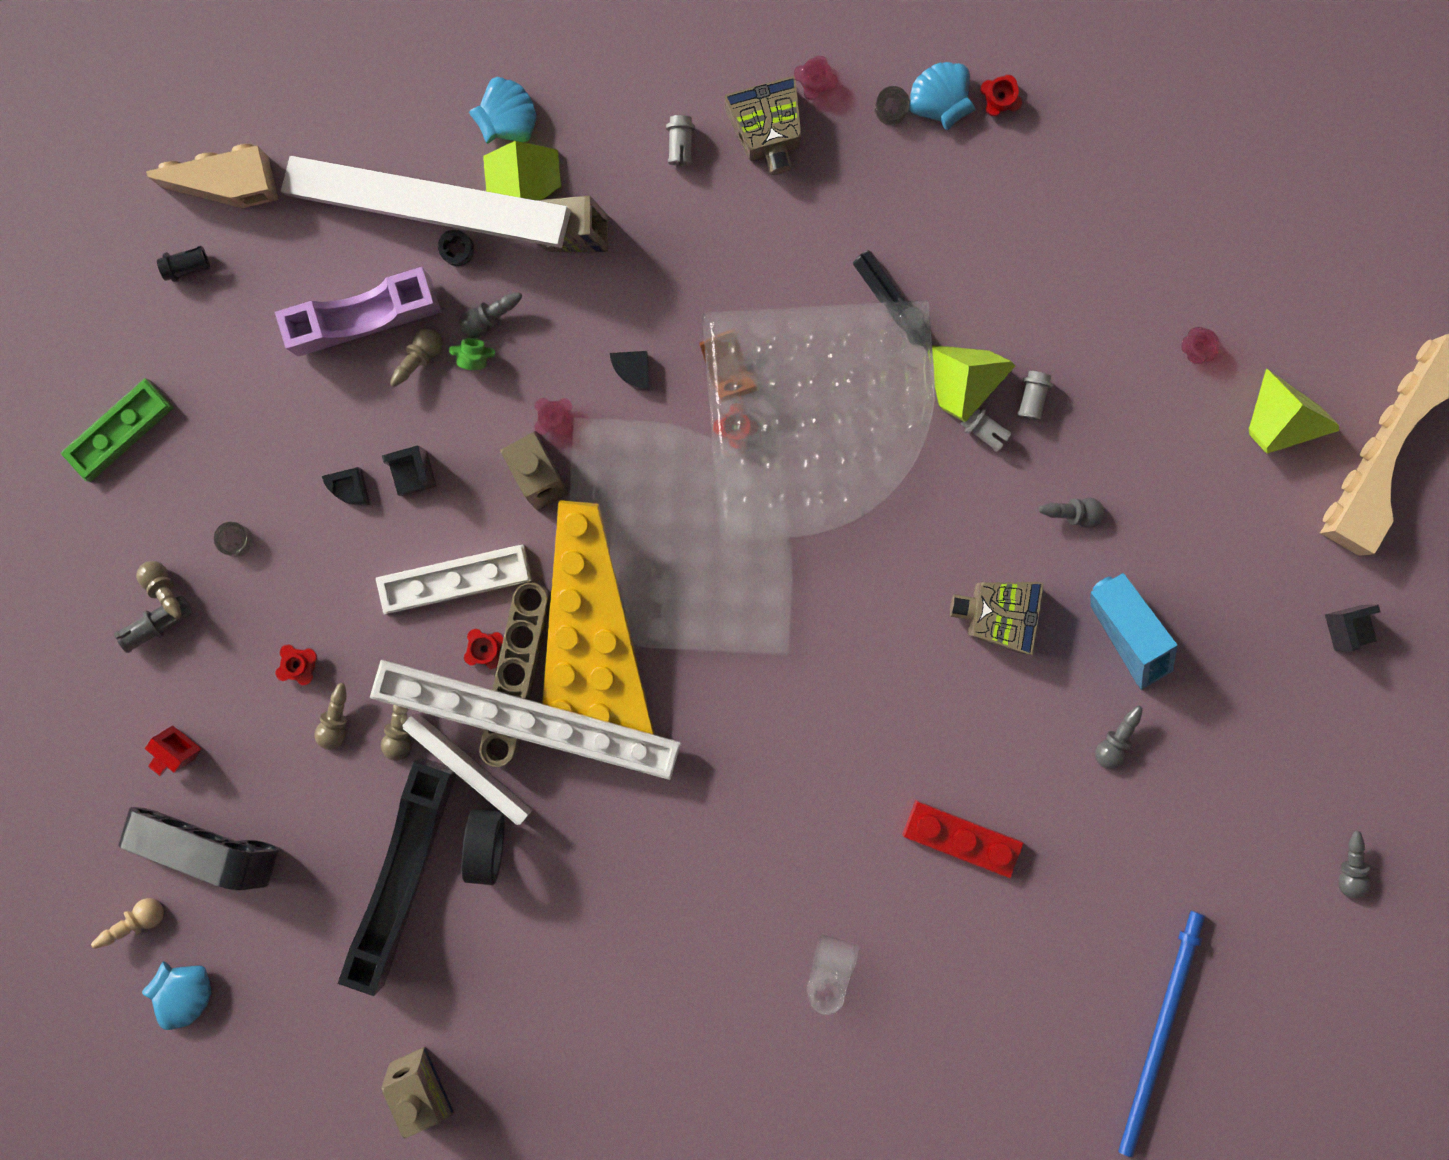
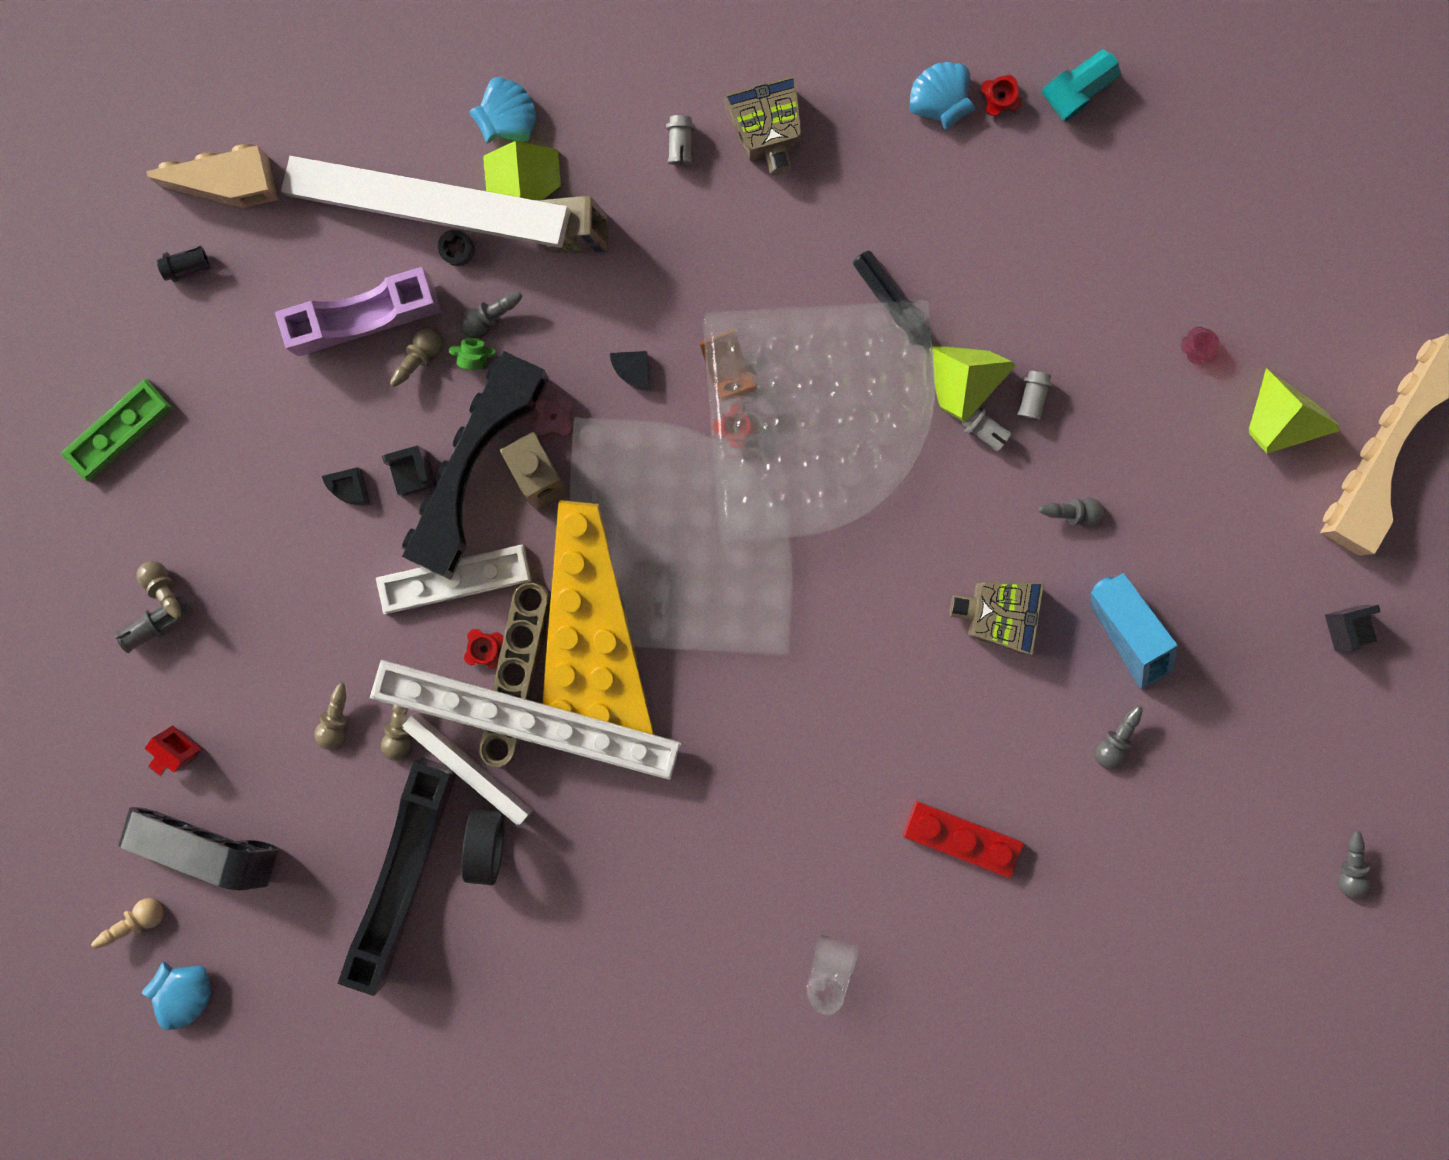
clear smoke bush [214,521,253,557] -> none
red plate [275,644,317,685] -> none
dark tan torso [382,1047,454,1139] -> none
clear pink plate [794,55,838,100] -> none
clear smoke bush [874,86,910,125] -> none
blue bar [1118,910,1206,1157] -> none
none -> black arch [402,351,549,580]
none -> teal piece [1041,49,1122,122]

